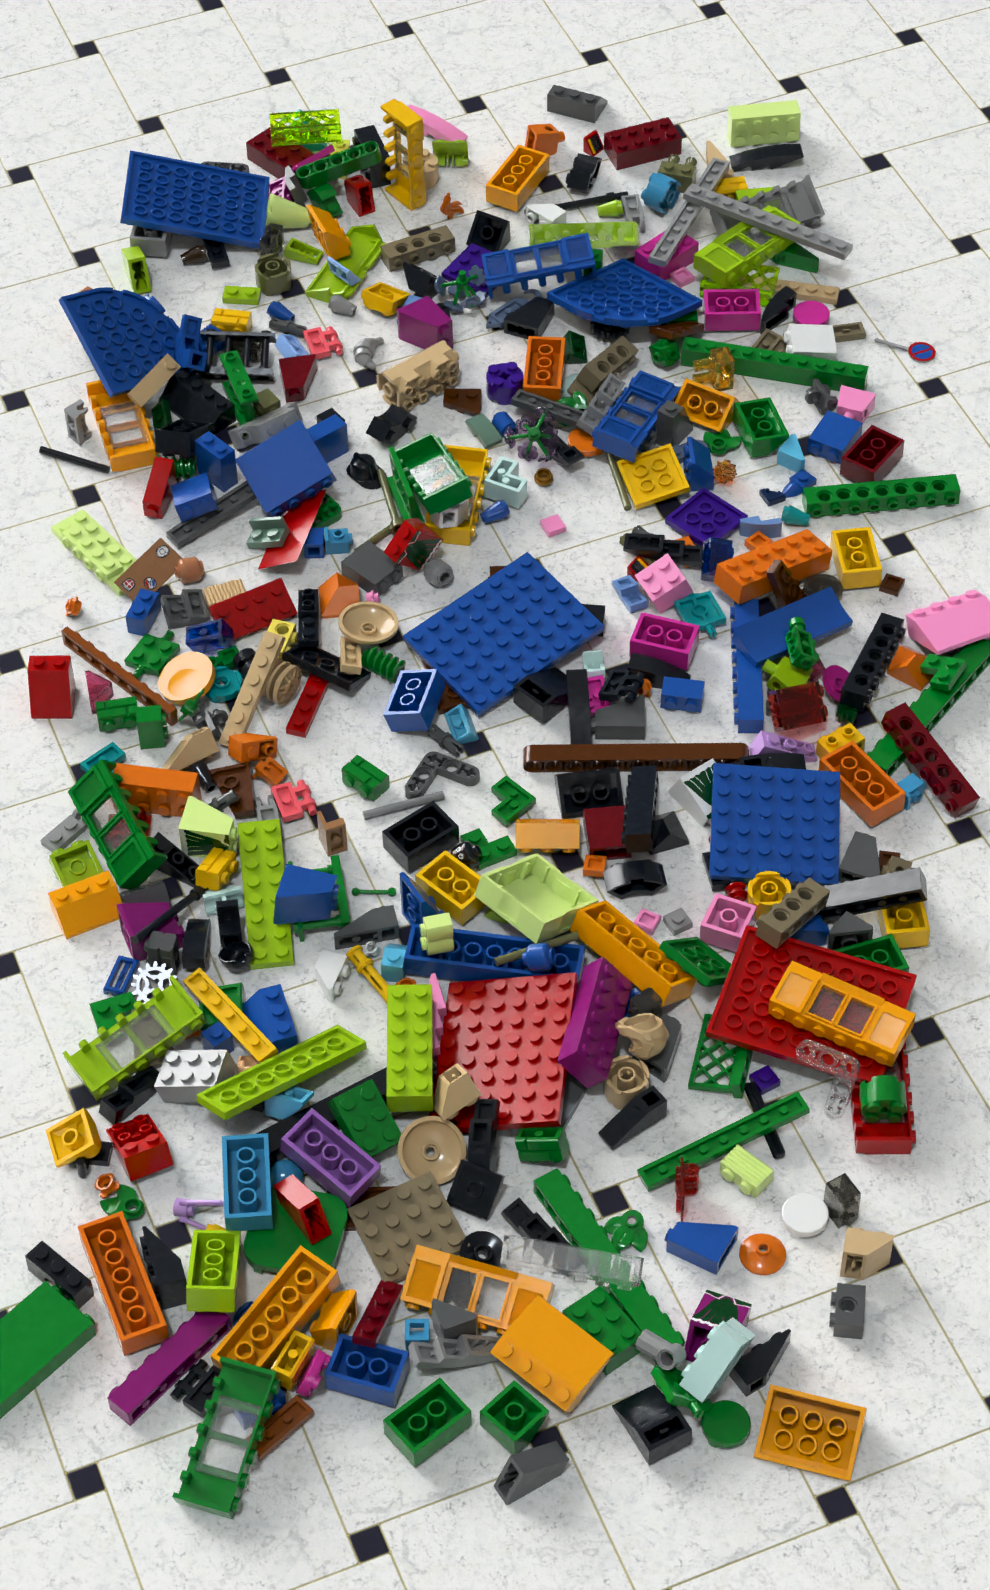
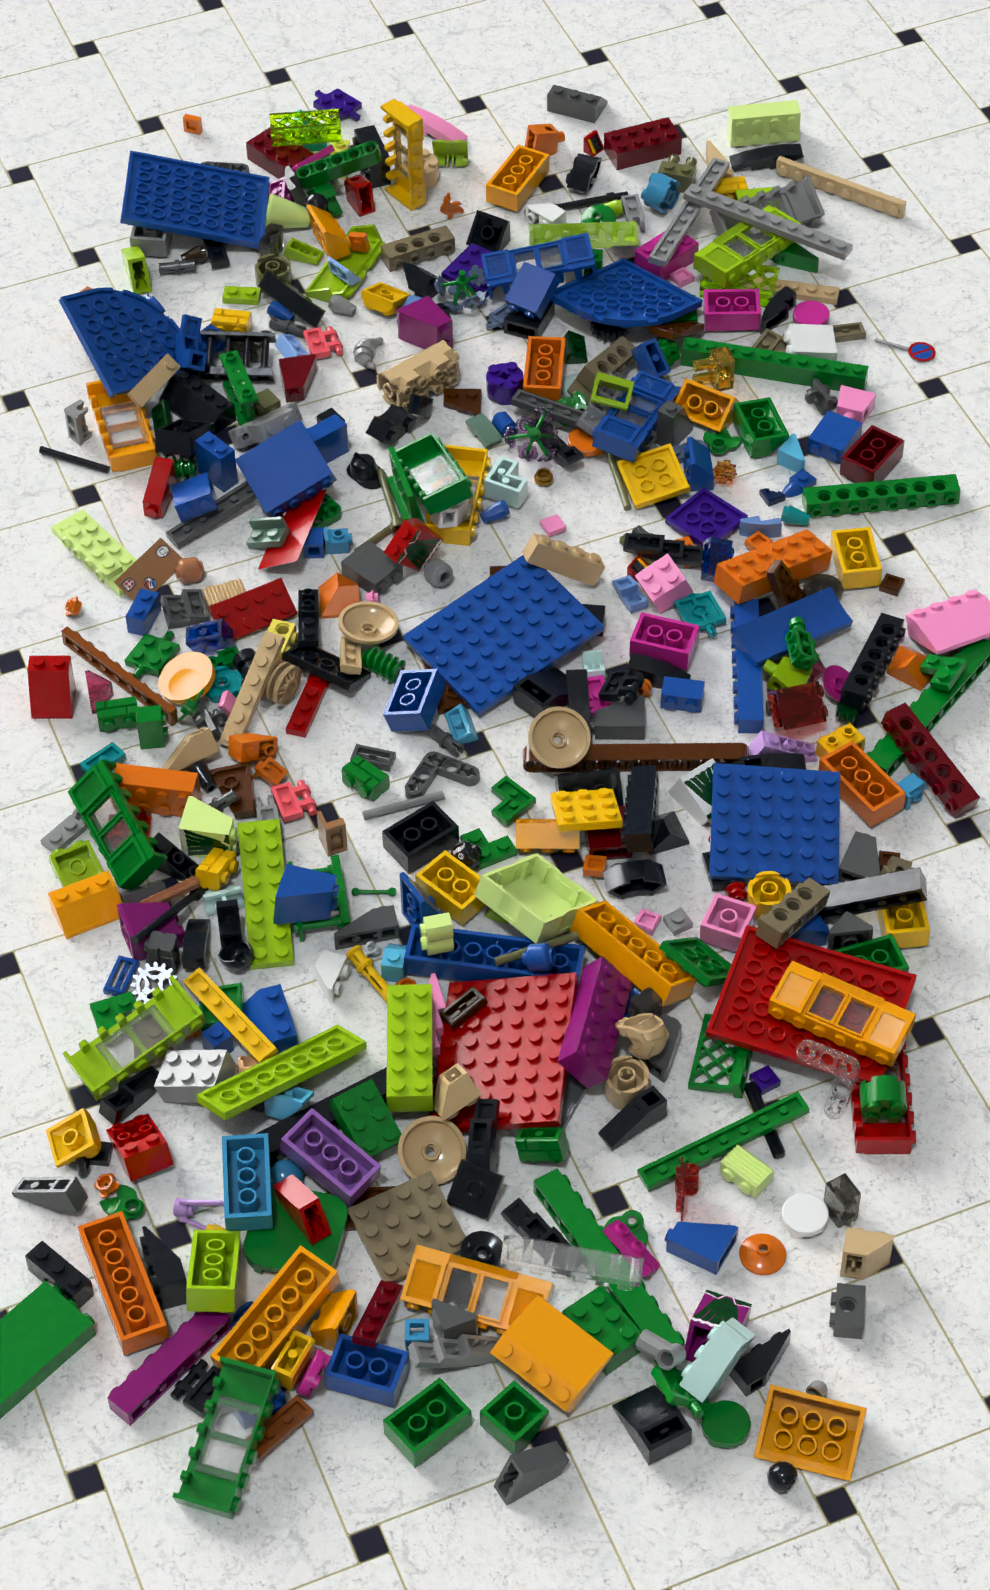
none -> dark grey slope [12,1176,88,1213]
none -> nougat axle [139,876,200,903]
none -> dark grey pin [159,259,196,275]
none -> orange plate [183,114,203,135]
none -> bright pink tile [218,690,237,718]
none -> black slope [258,270,326,328]
none -> black piece [305,193,328,210]
none -> dark purple plate [313,88,362,122]
none -> orange plate [348,232,370,252]
none -> dark grey tile [350,744,396,772]
none -> black slope [408,394,434,418]
none -> dark brown tile [439,987,488,1030]
none -> blue brick [504,261,560,320]
none -> tan brick [522,533,605,586]
none -> tan dish [528,707,591,769]
none -> yellow plate [550,788,623,832]
none -> green dish [581,204,616,223]
none -> lime tile [590,372,634,411]
none -> dark pink hinge [602,1219,660,1277]
none -> blue brick [631,338,671,378]
none -> black piece [767,1461,798,1493]
none -> tan plate [776,156,907,219]
none -> light grey hinge [806,1380,828,1398]

